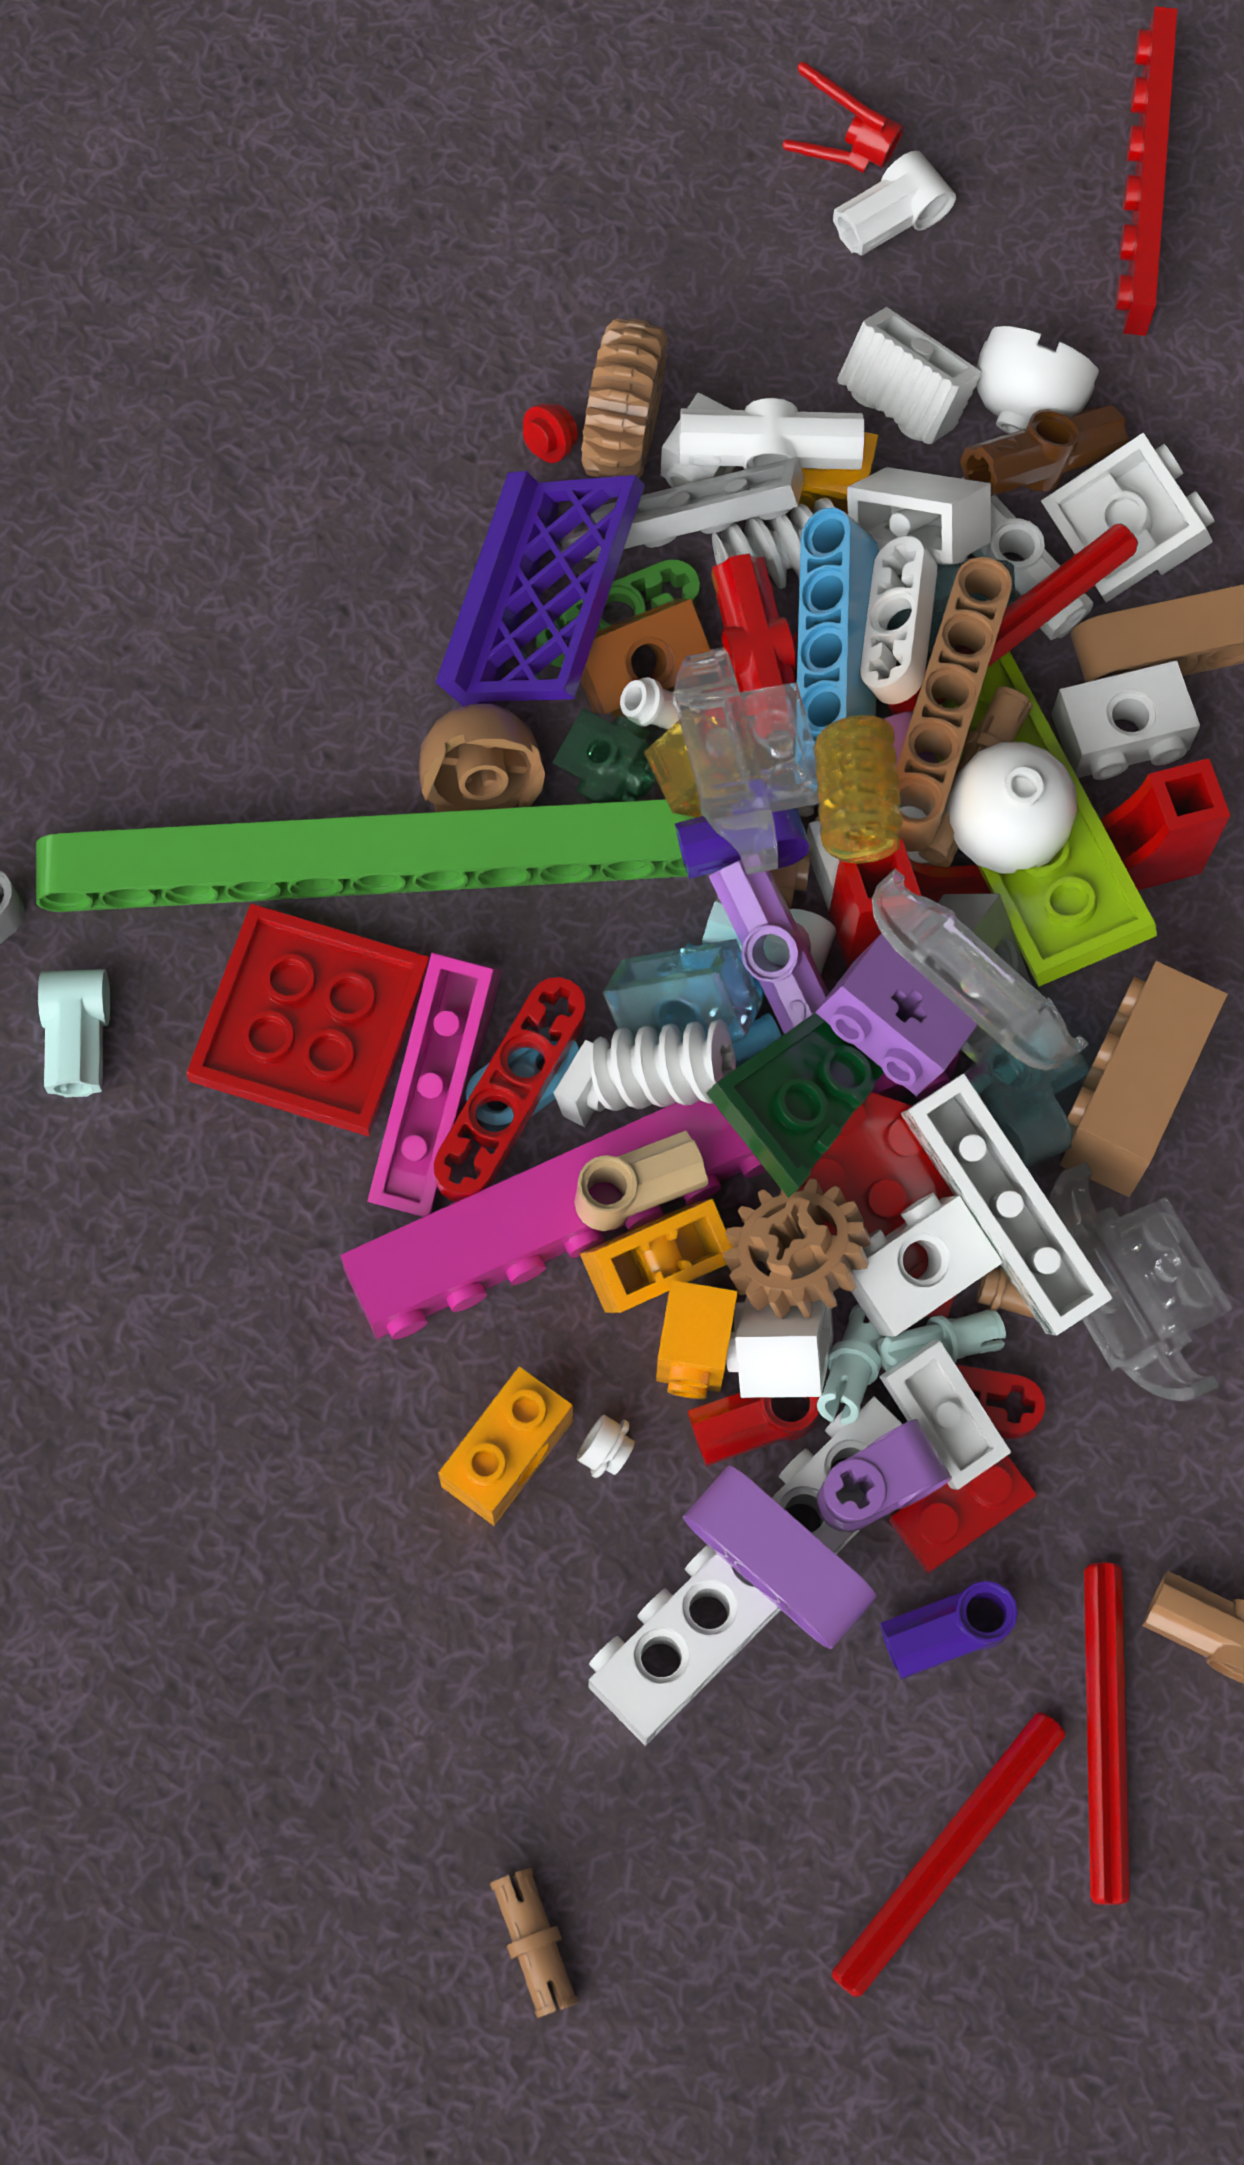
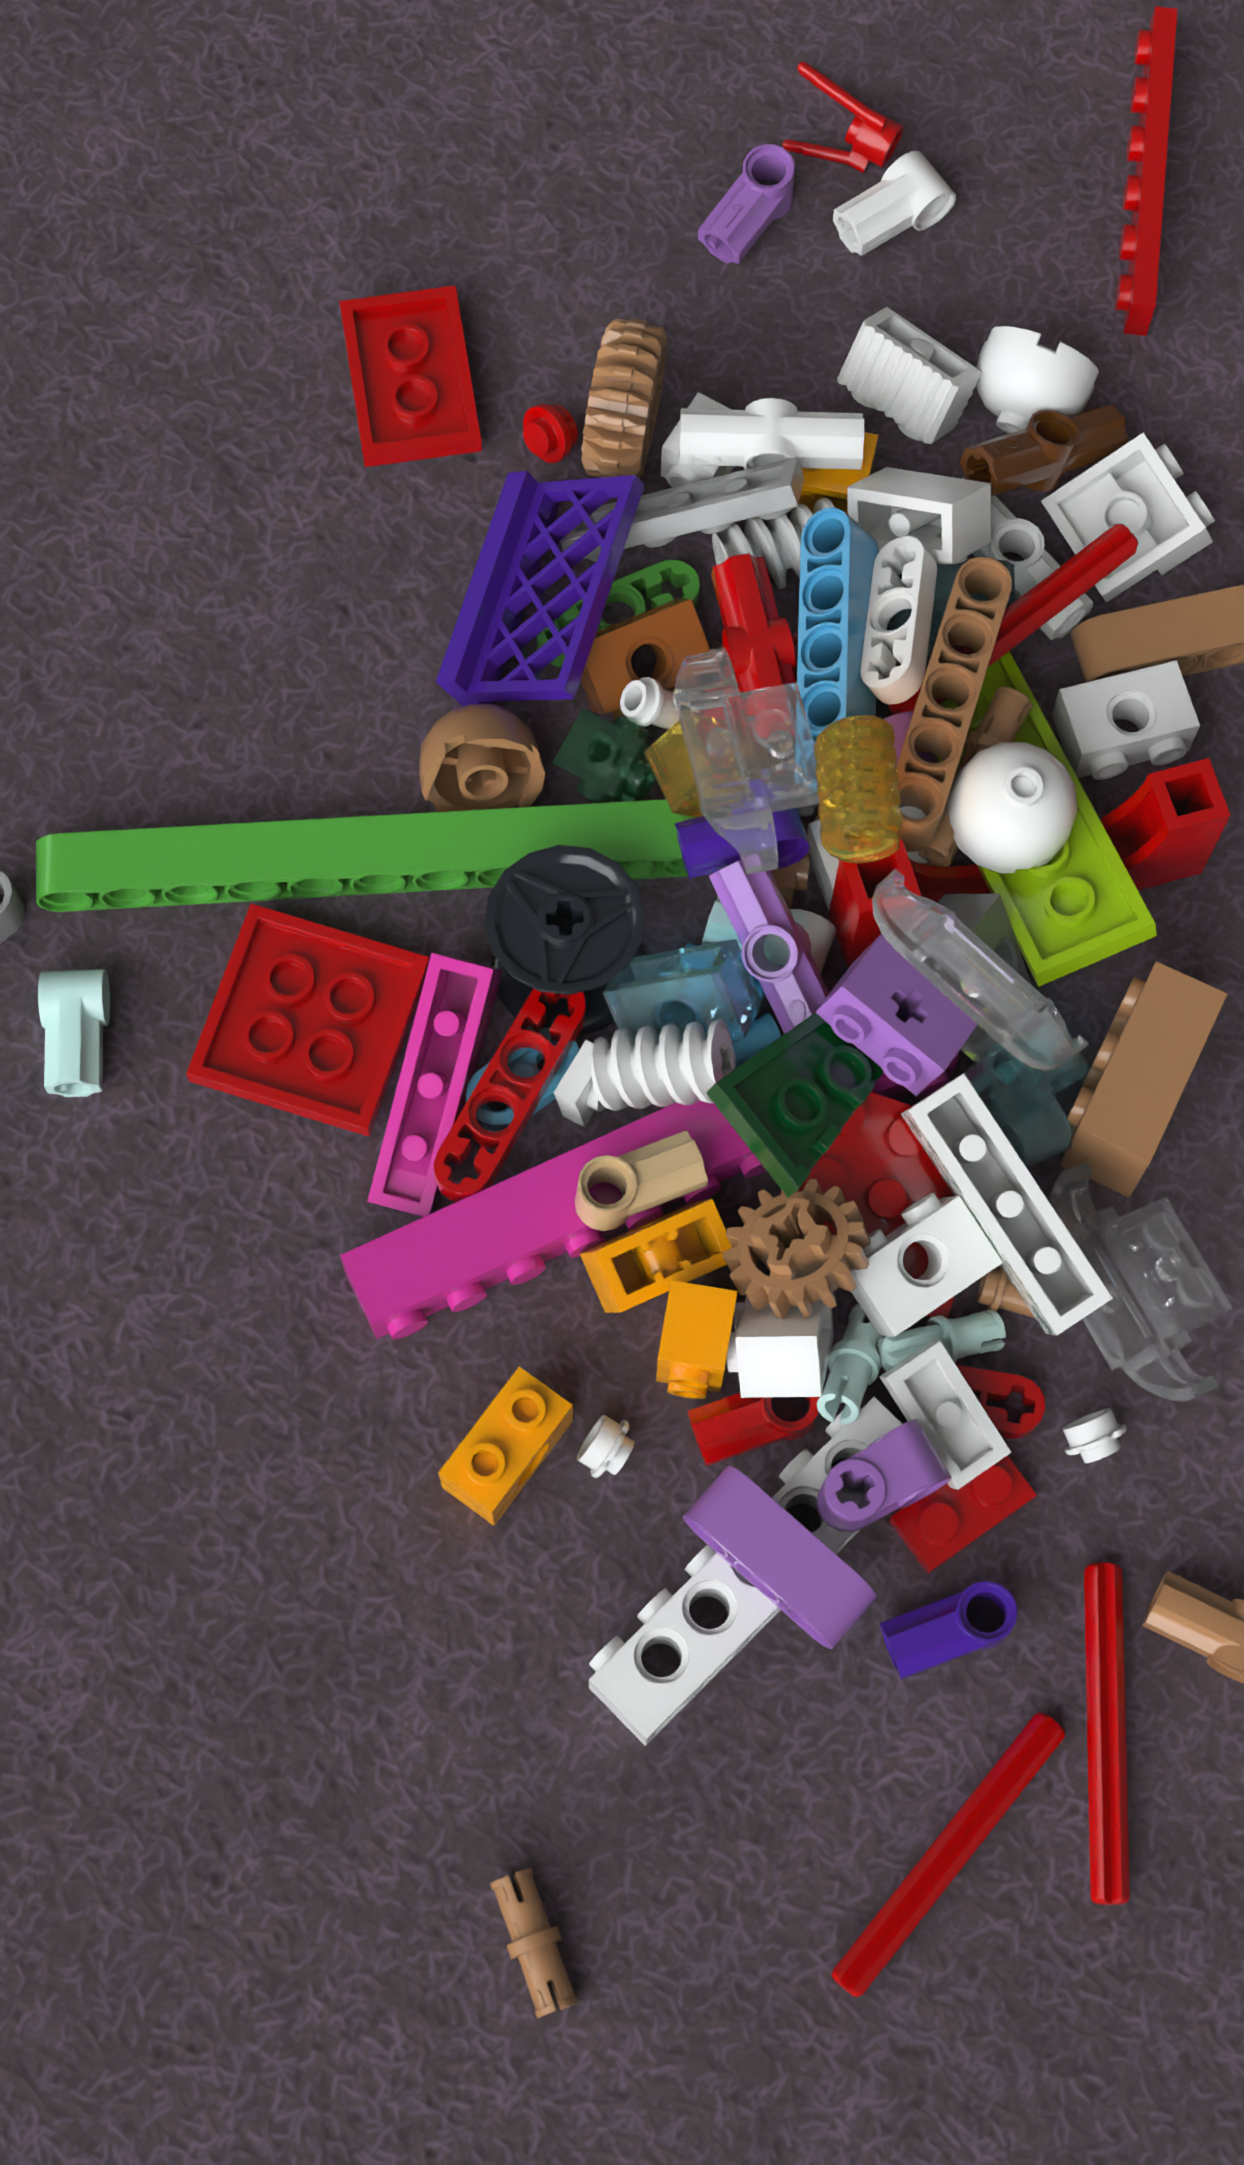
none -> red plate [339,285,482,467]
none -> black piece [484,845,646,1036]
none -> medium lavender piece [698,144,795,265]
none -> white plate [1062,1408,1127,1463]

